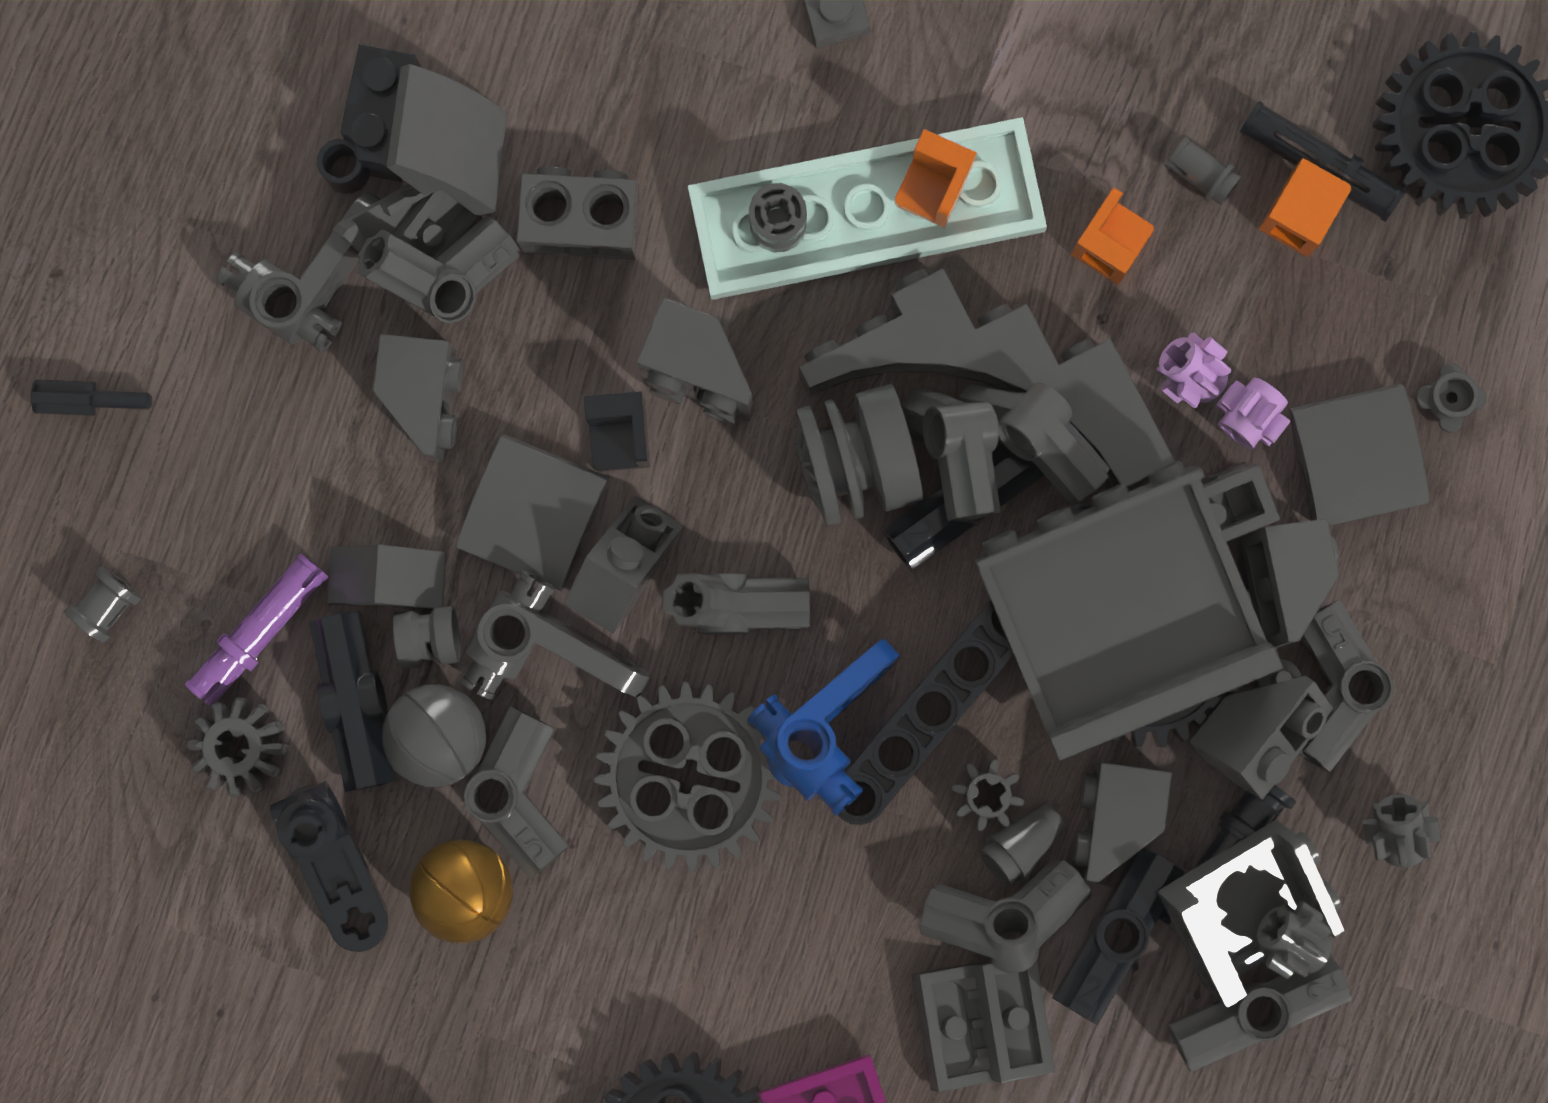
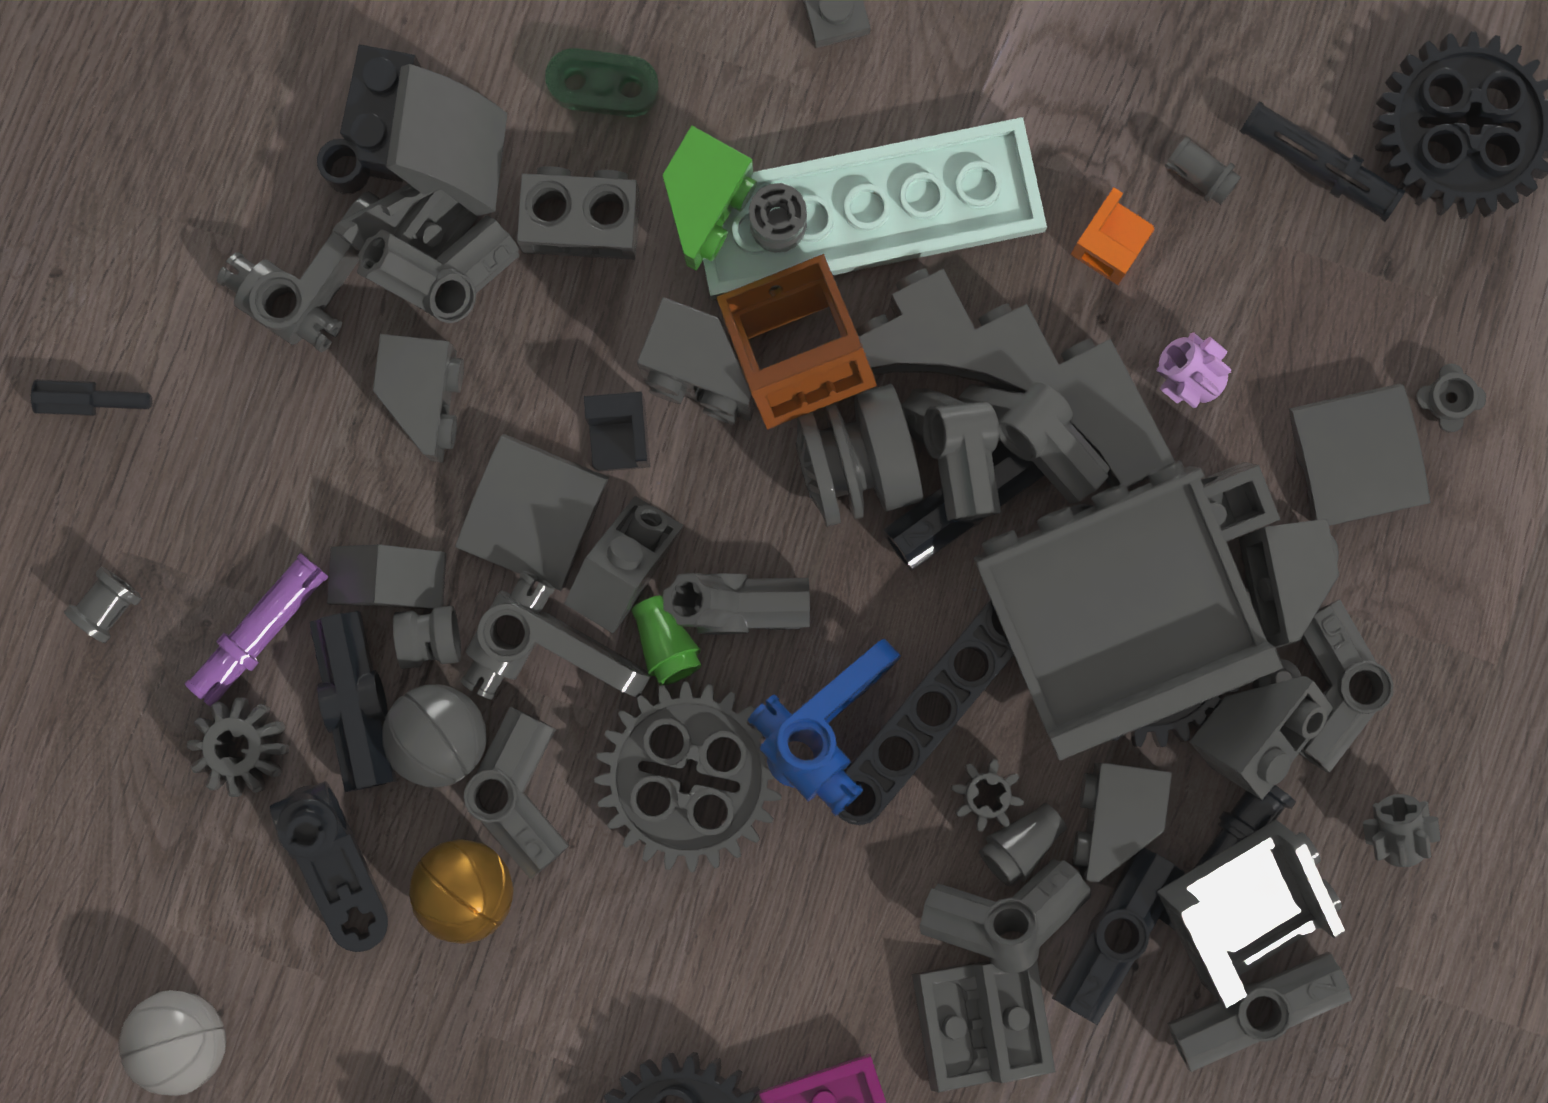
orange panel [894,129,977,228] -> none
lavender gear [1215,377,1290,450] -> none
dark grey gear [1257,901,1332,979] -> none
orange panel [1258,158,1351,257] -> none
none -> light grey piece [118,990,226,1096]
none -> clear green plate [545,48,659,117]
none -> bright green cone [631,596,702,686]
none -> bright green slope [663,125,757,271]
none -> dark orange window [716,254,877,429]

